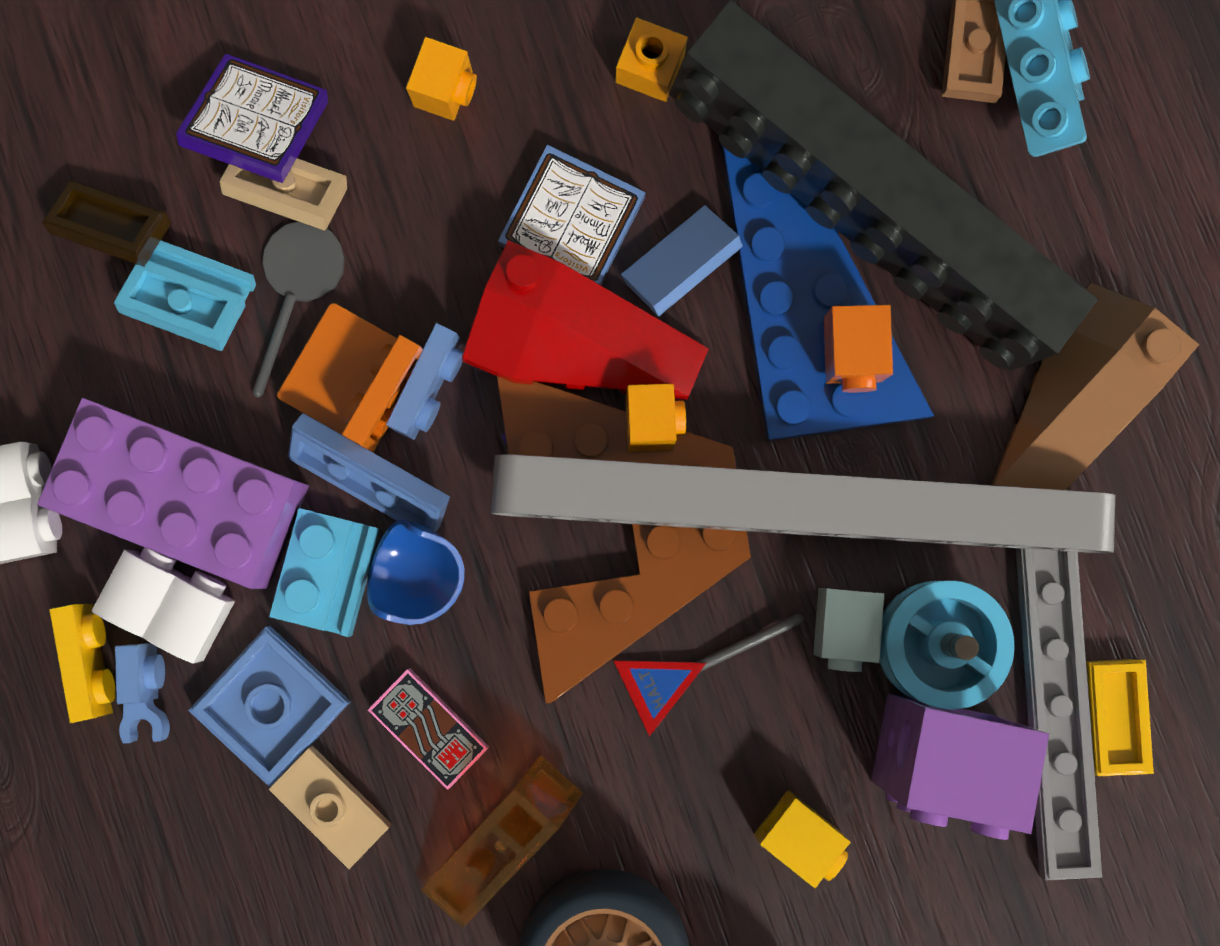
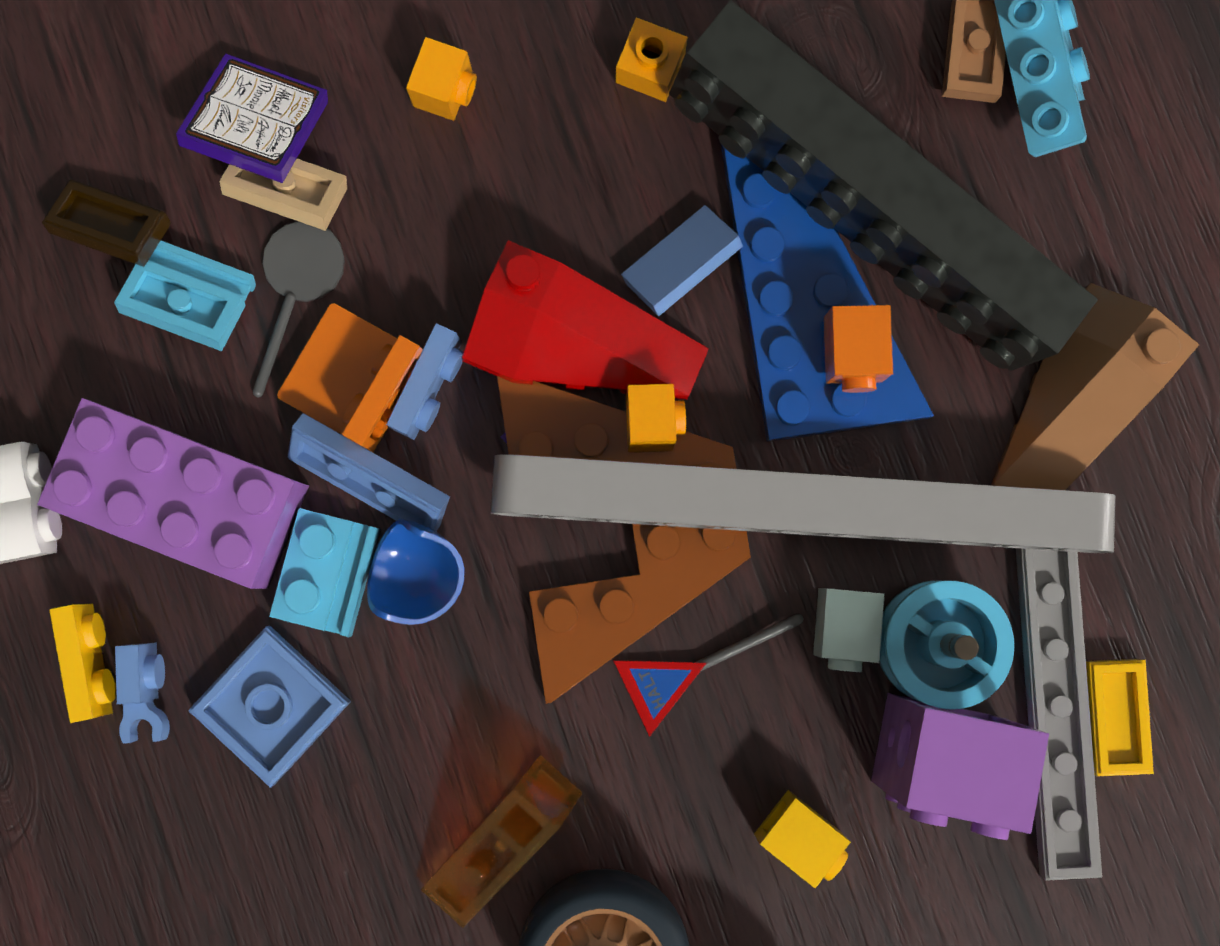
white brick [92,547,235,663] -> none
tan plate [269,746,392,869] -> none
tile [368,668,489,790] -> none
tile [498,145,646,285] -> none

